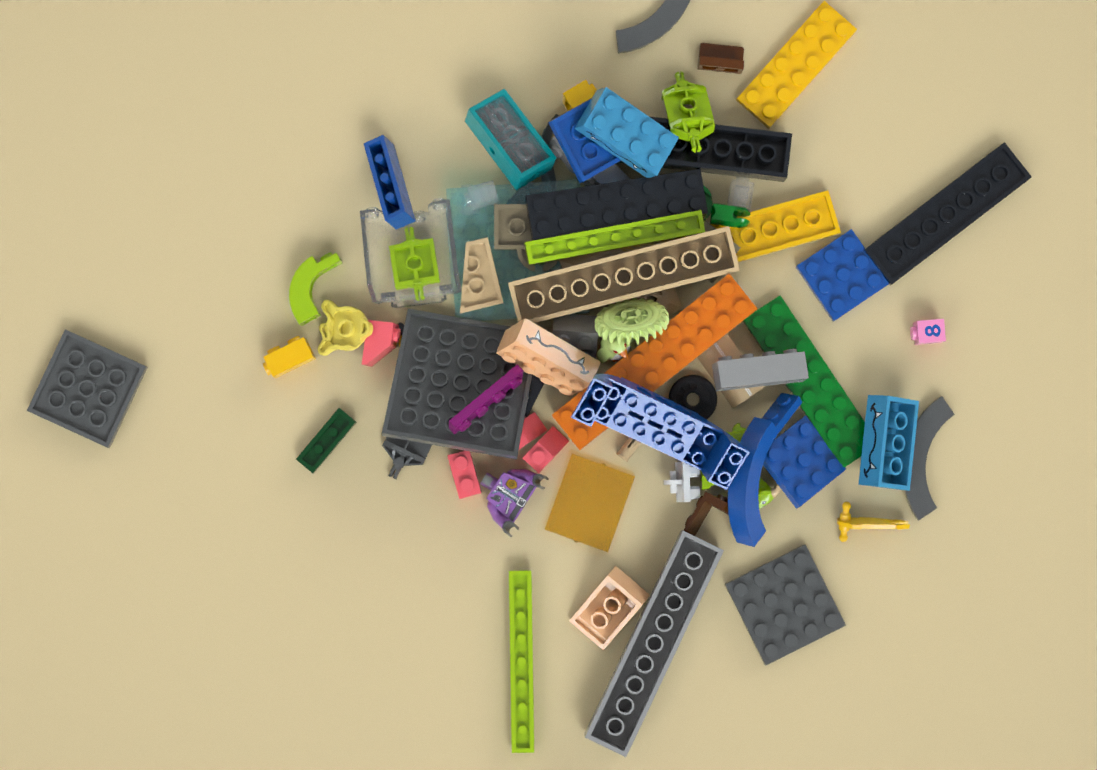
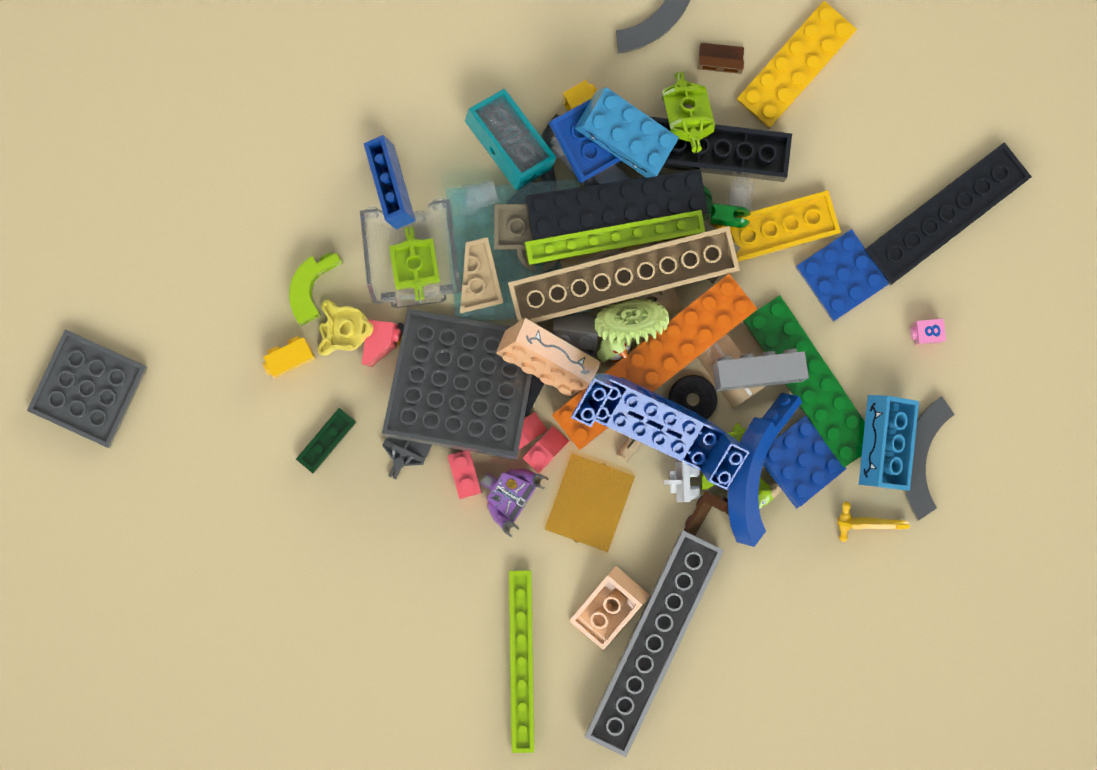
magenta plate [449,364,524,435] -> none
dark grey plate [725,544,846,666] -> none

